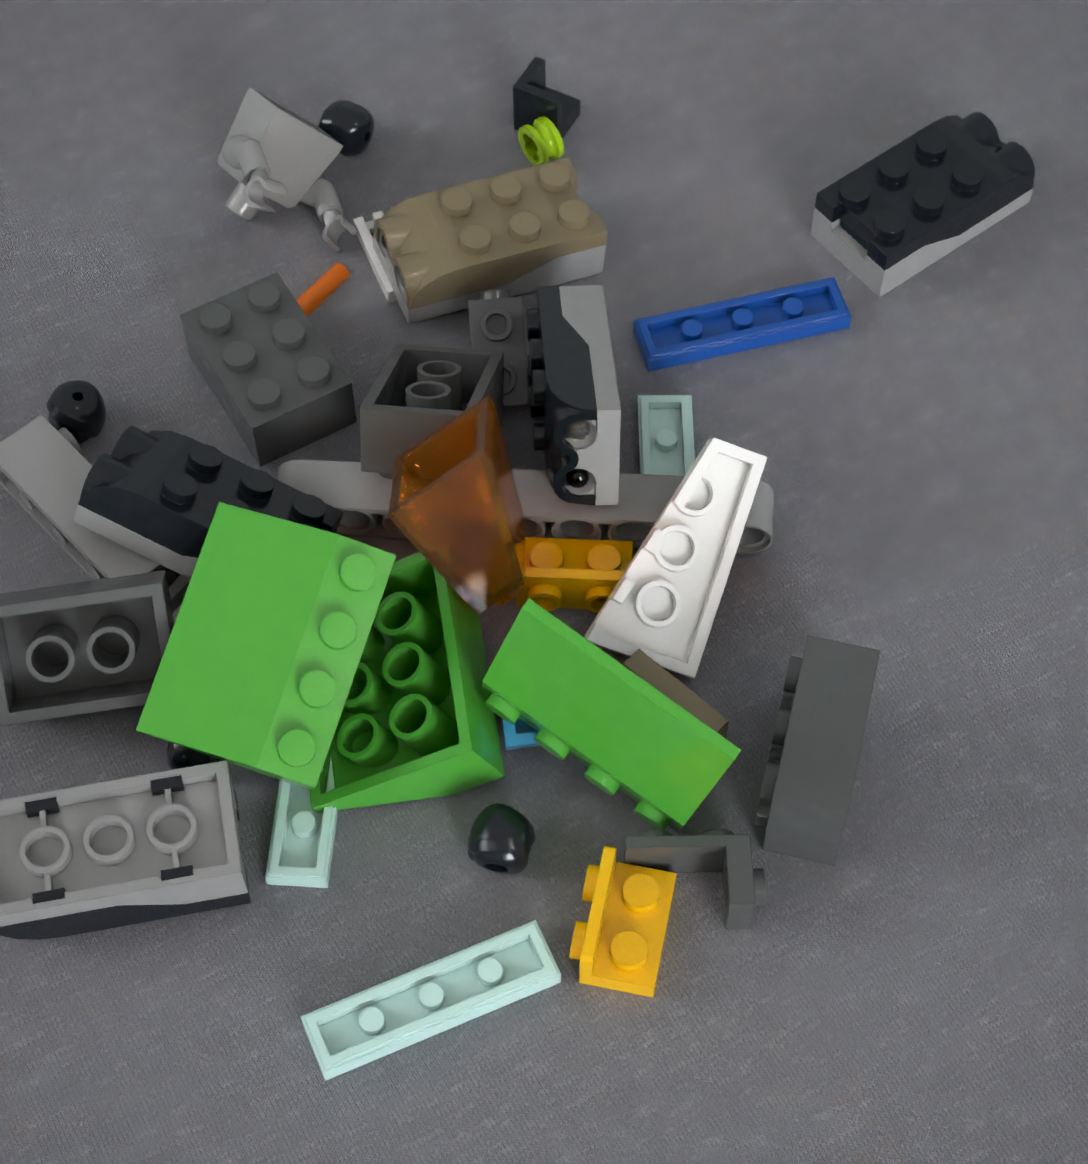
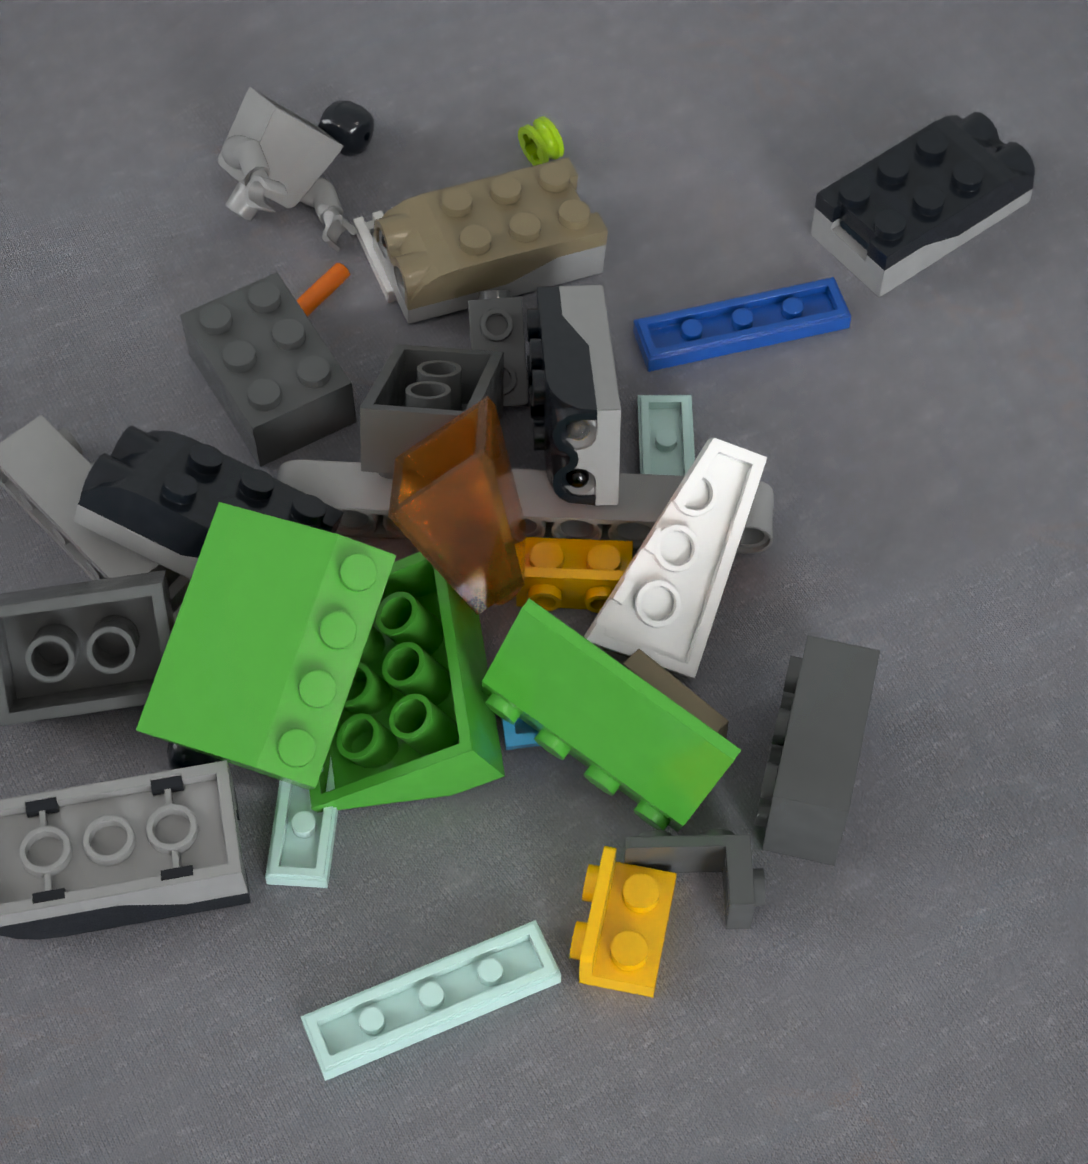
black piece [47,380,106,442] -> none
black piece [468,803,536,874] -> none
black panel [513,56,580,139] -> none

